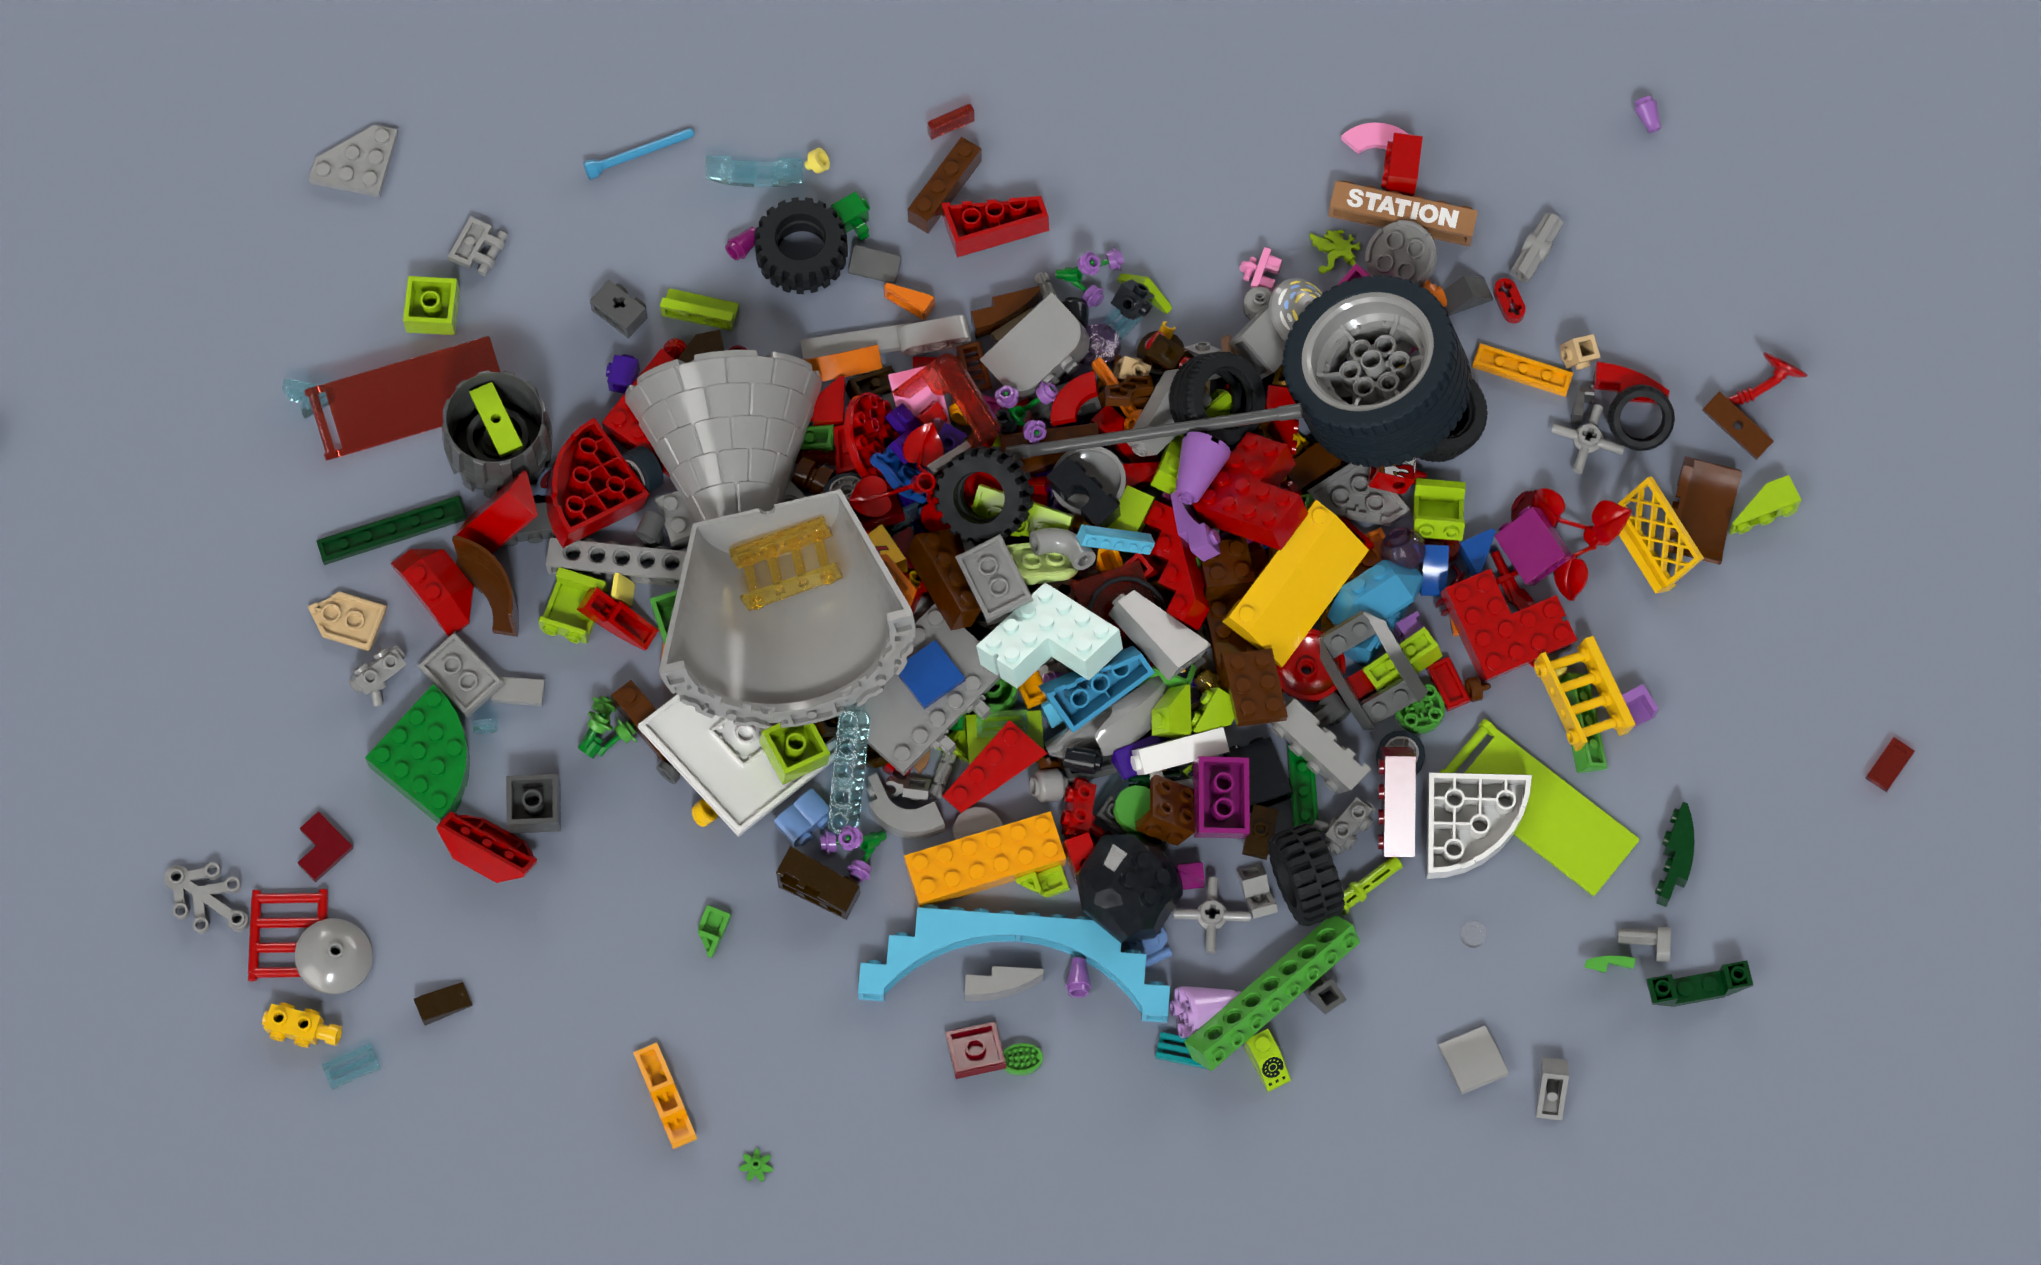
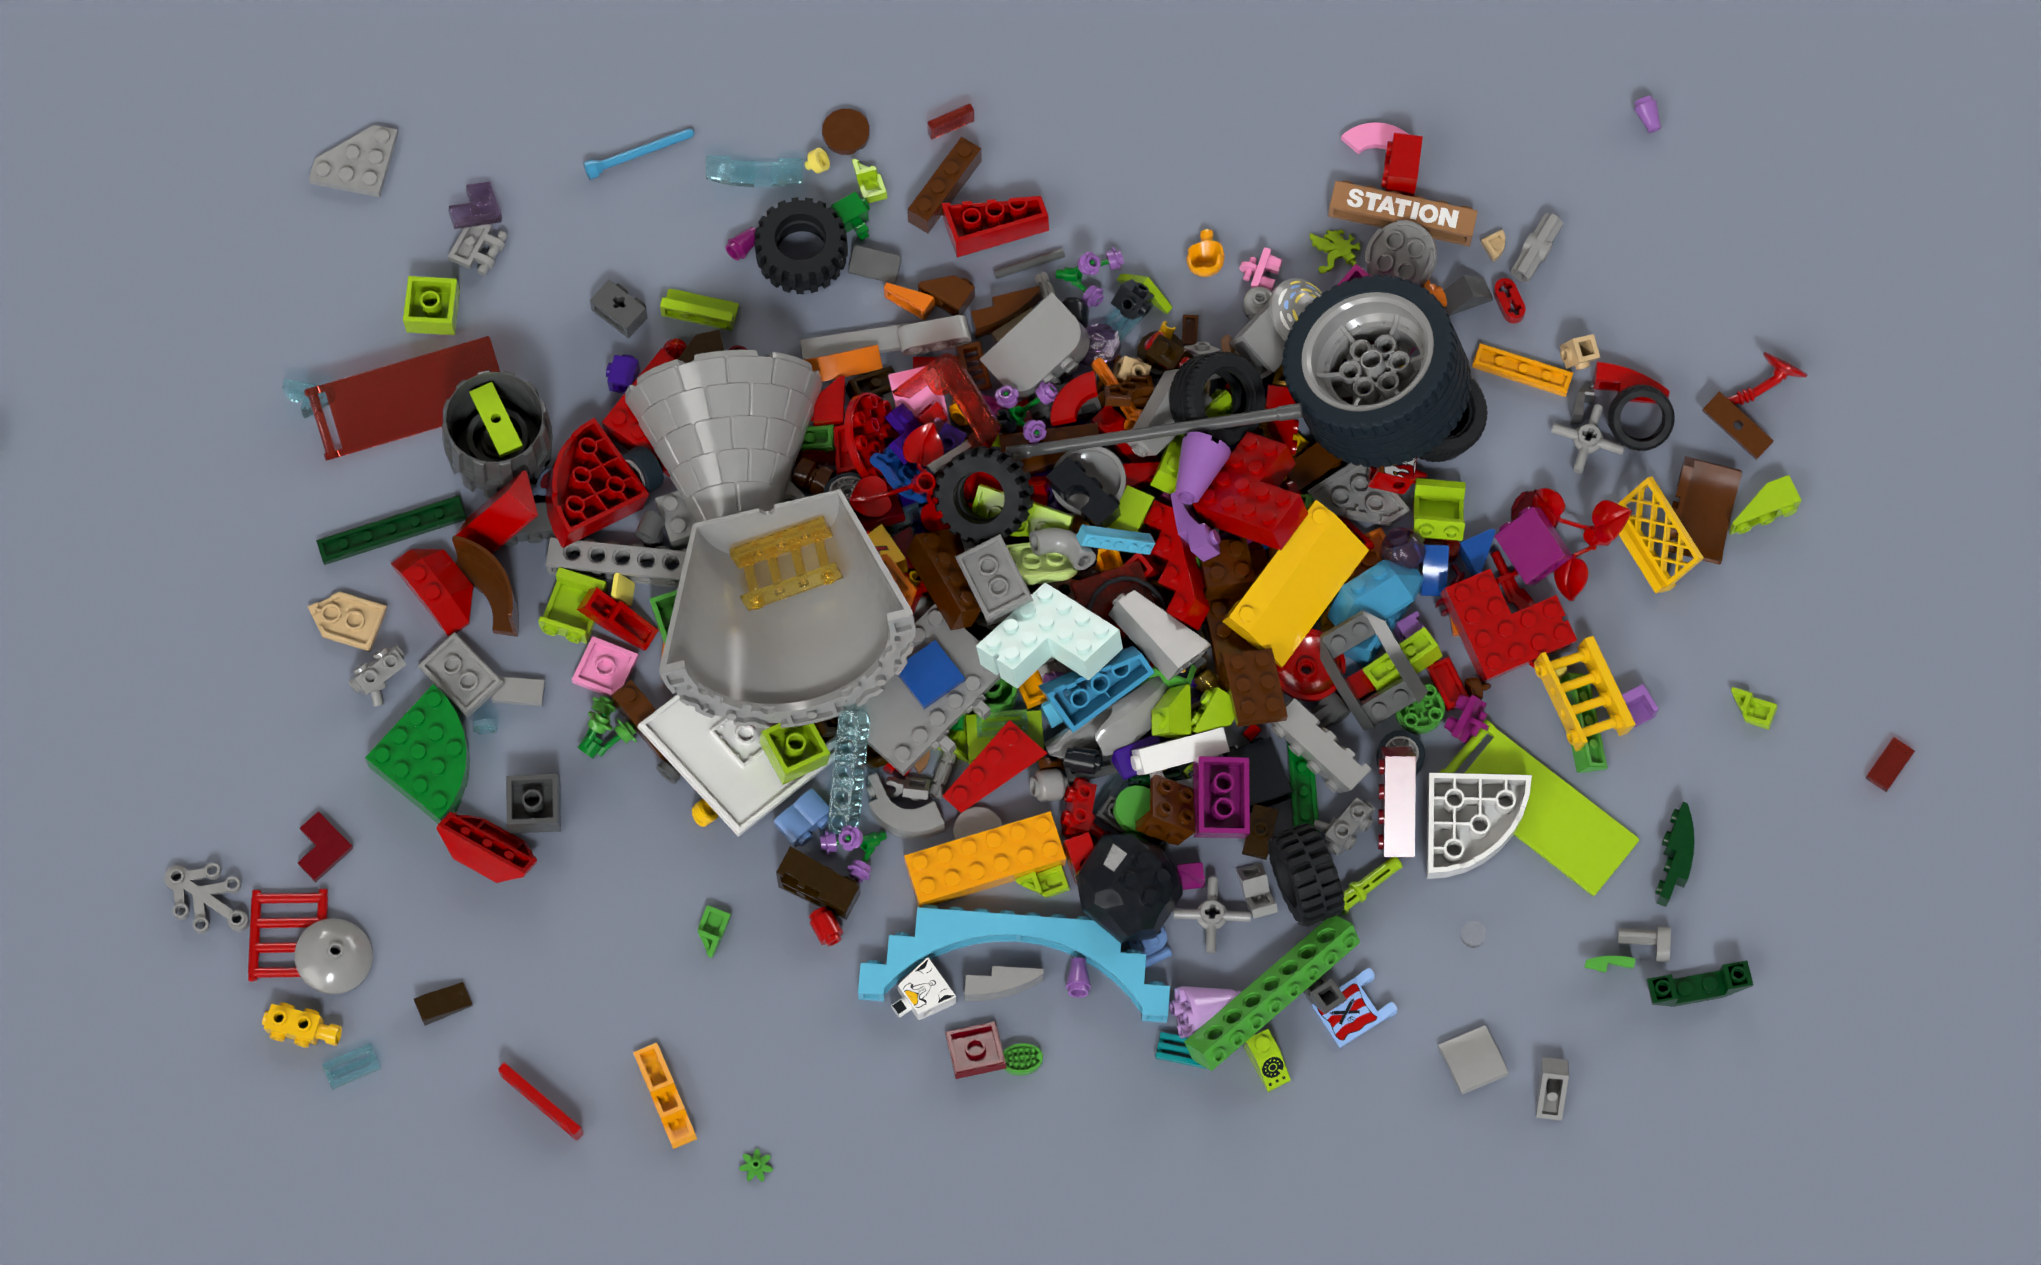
none -> clear purple tile [448,182,502,229]
none -> red tile [498,1062,584,1140]
none -> bright pink tile [572,636,639,698]
none -> red brick [809,906,844,946]
none -> reddish brown tile [822,109,870,155]
none -> lime slope [851,159,888,204]
none -> white torso [891,958,956,1020]
none -> reddish brown slope [918,275,975,316]
none -> dark grey bar [993,248,1065,279]
none -> reddish brown piece [1182,314,1198,345]
none -> light orange hair [1186,229,1225,277]
none -> red piece [1242,725,1261,741]
none -> light blue flag [1312,968,1397,1048]
none -> magenta hips [1444,695,1489,744]
none -> tan tile [1481,229,1506,262]
none -> lime slope [1731,687,1778,730]

